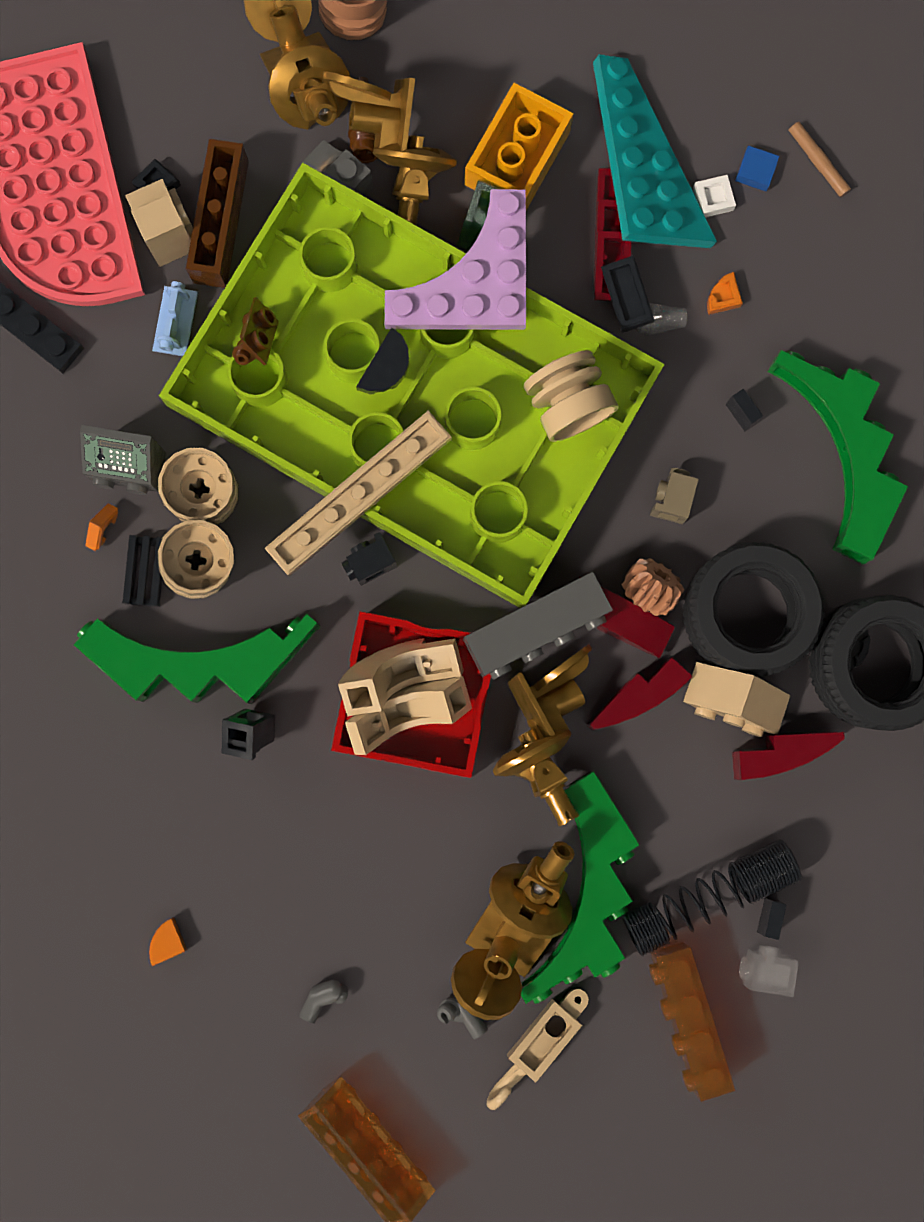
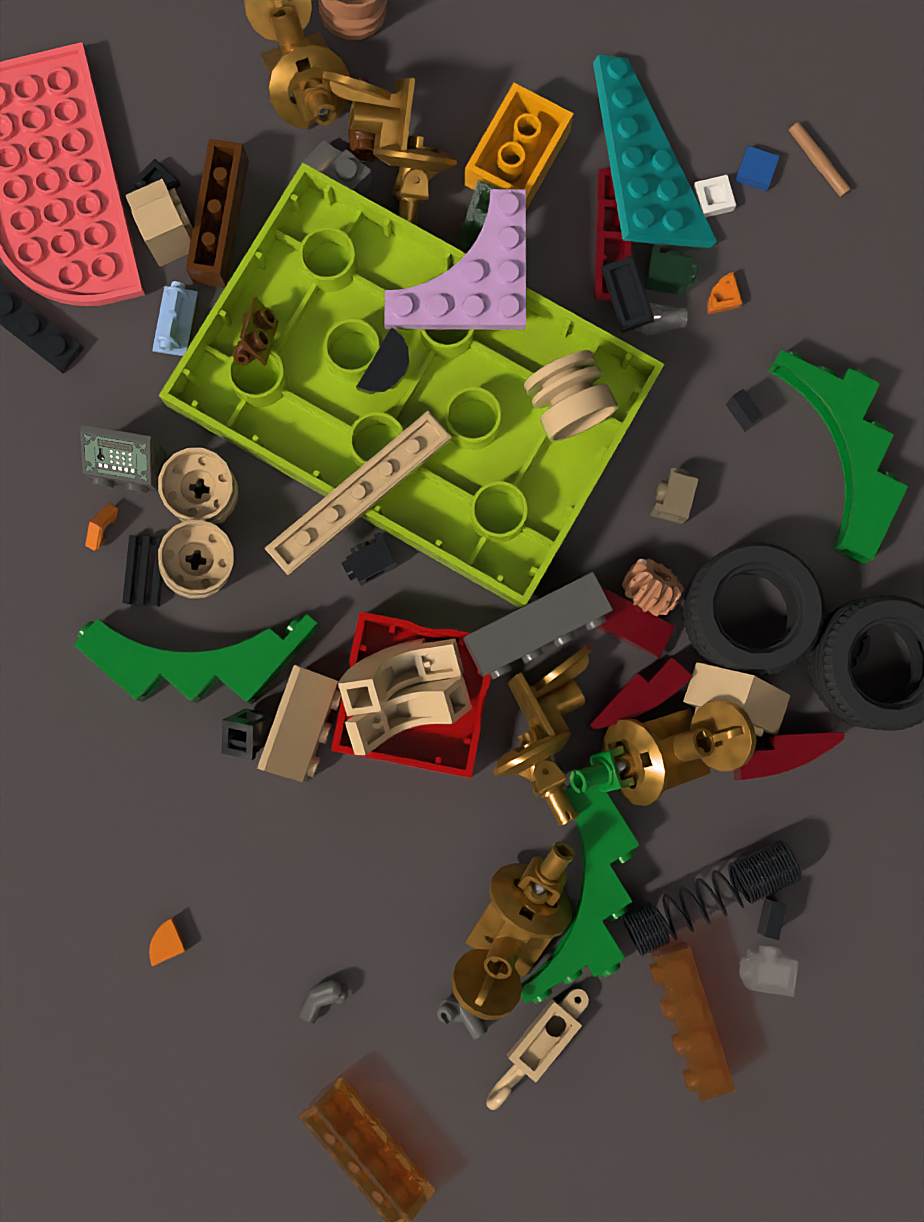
none -> tan slope [257,665,342,782]
none -> pearl gold piece [570,700,756,806]
none -> clear green brick [644,245,698,296]

